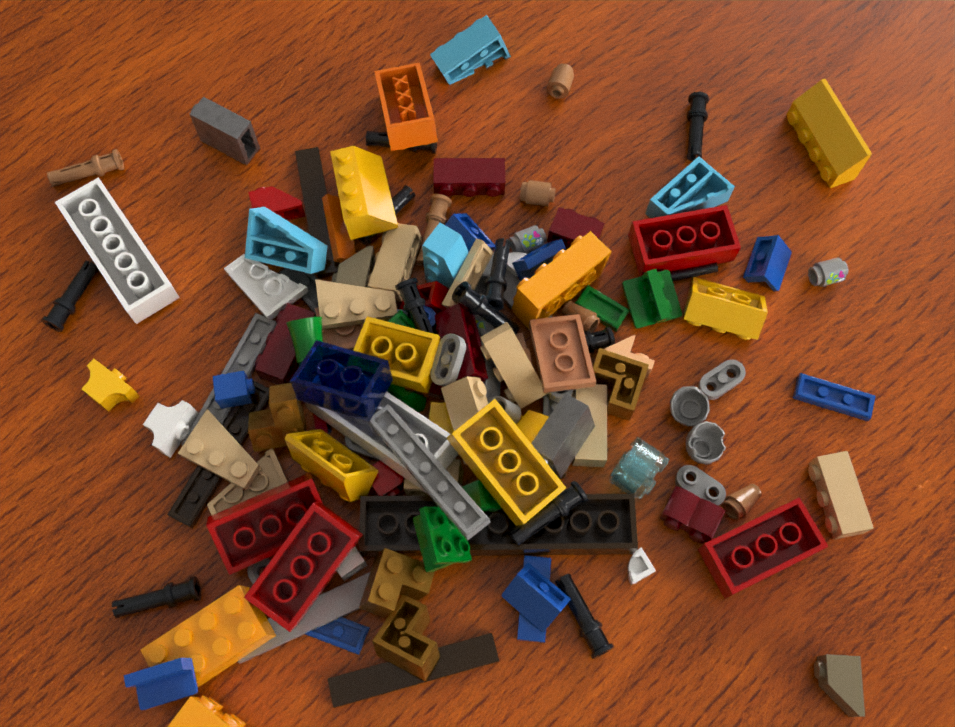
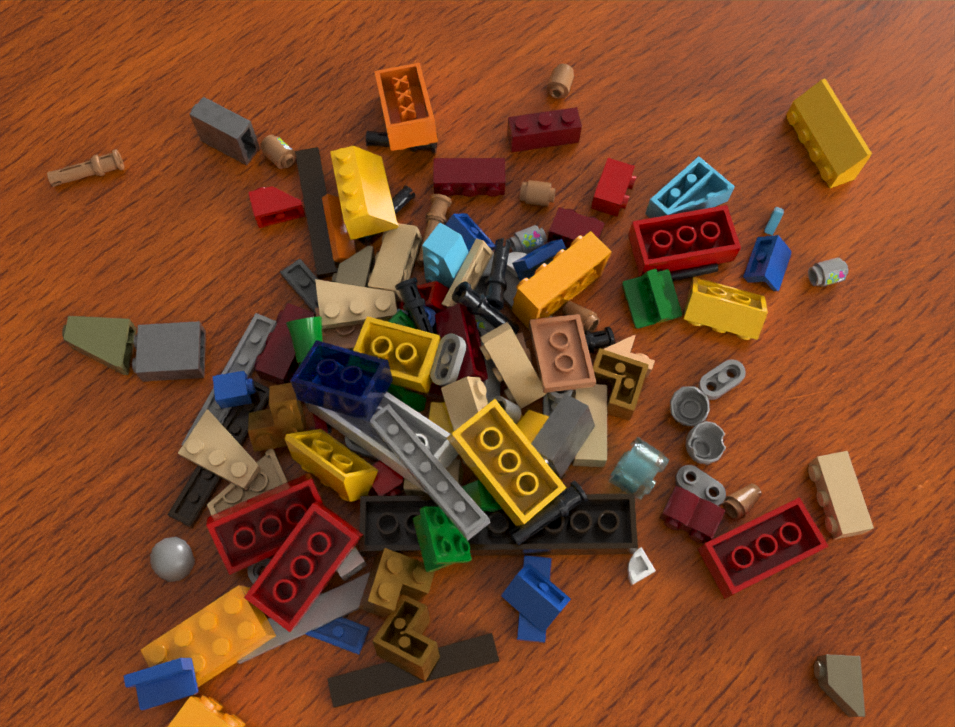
black pin [41,260,99,332] -> none
white brick [55,177,180,324] -> none
yellow brick [82,358,139,412] -> none
black pin [112,576,202,618] -> none
white brick [143,400,199,458] -> none
white wing [224,254,309,321] -> none
medium azure wedge [245,207,327,274] -> none
medium azure wedge [430,15,511,85] -> none
black pin [555,574,614,659] -> none
green tile [575,285,630,332] -> none
black pin [687,92,709,161] -> none
blue tile [793,373,876,421] -> none
none -> olive slope [62,316,137,375]
none -> flat silver brick [132,321,206,382]
none -> light grey hair [150,537,195,582]
none -> medium nougat brick [260,135,295,169]
none -> dark red brick [507,107,582,153]
none -> red brick [591,158,637,217]
none -> medium azure tile [764,206,784,236]

